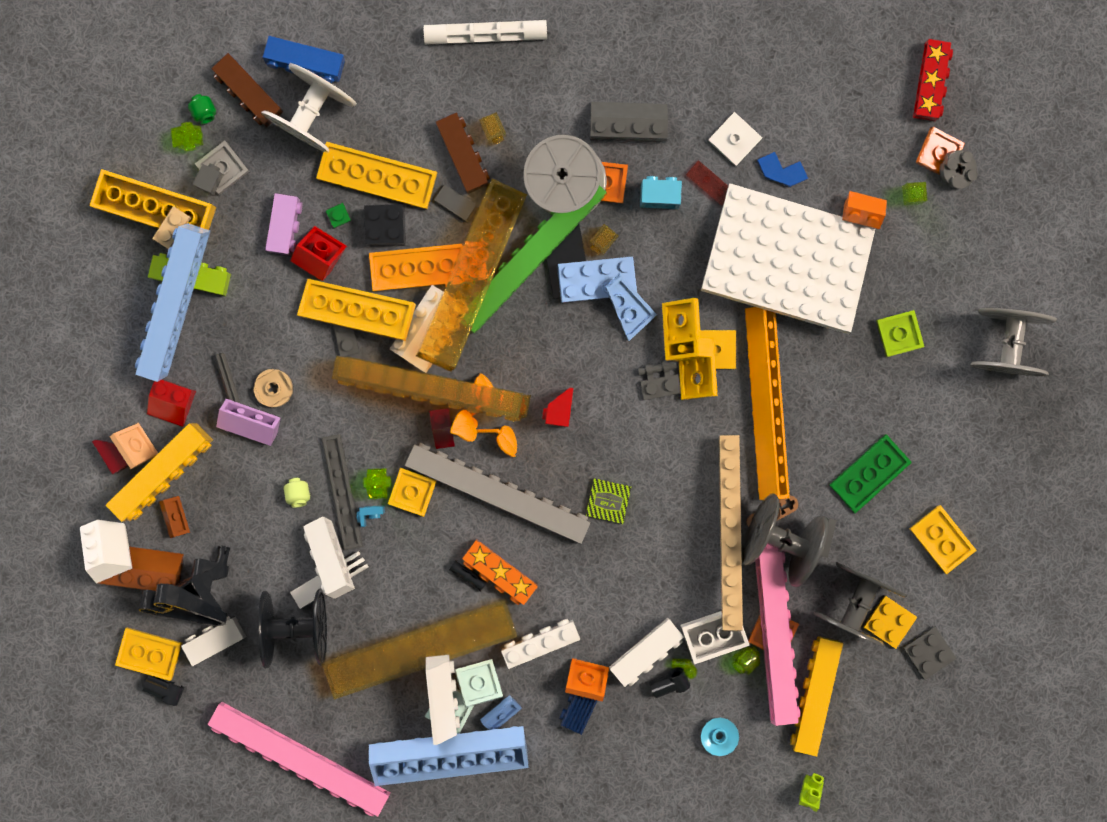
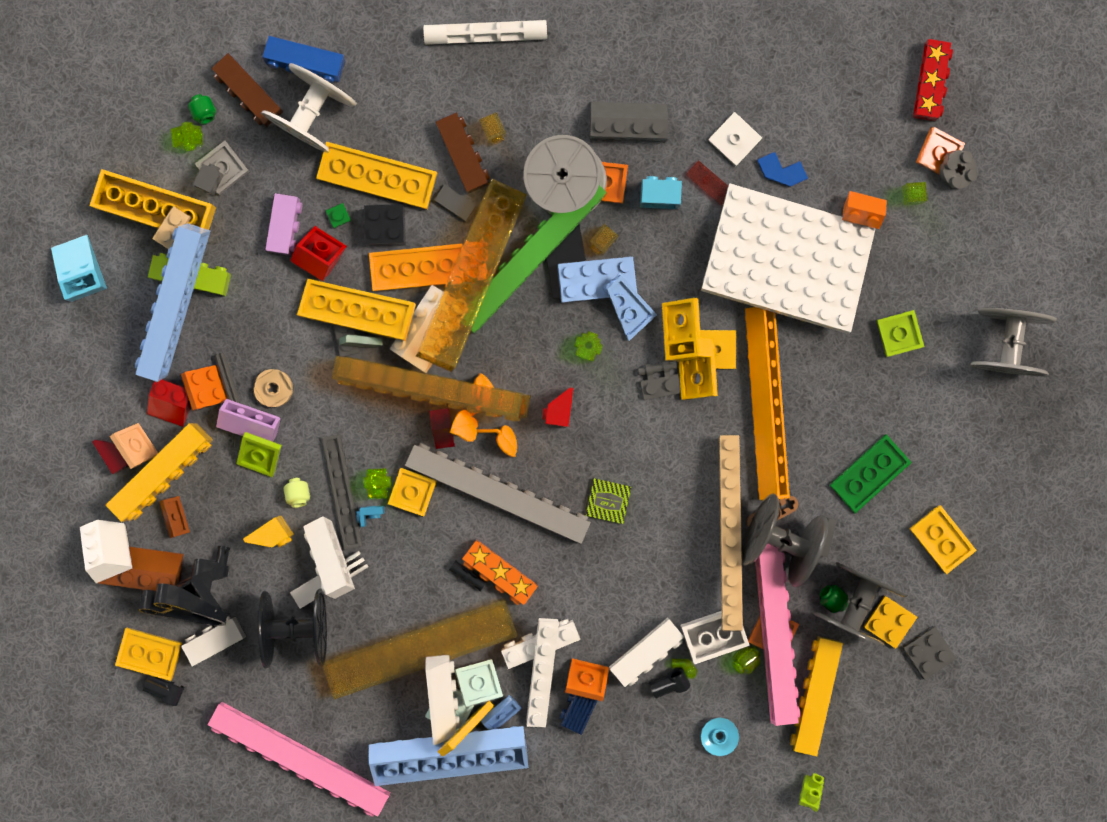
none -> medium azure slope [51,235,107,302]
none -> orange plate [181,365,227,411]
none -> lime plate [236,432,282,477]
none -> yellow slope [243,516,294,548]
none -> sand green tile [339,335,383,348]
none -> yellow tile [437,701,494,757]
none -> white plate [526,618,559,727]
none -> clear neon green brick [574,331,603,362]
none -> green head [819,585,848,613]

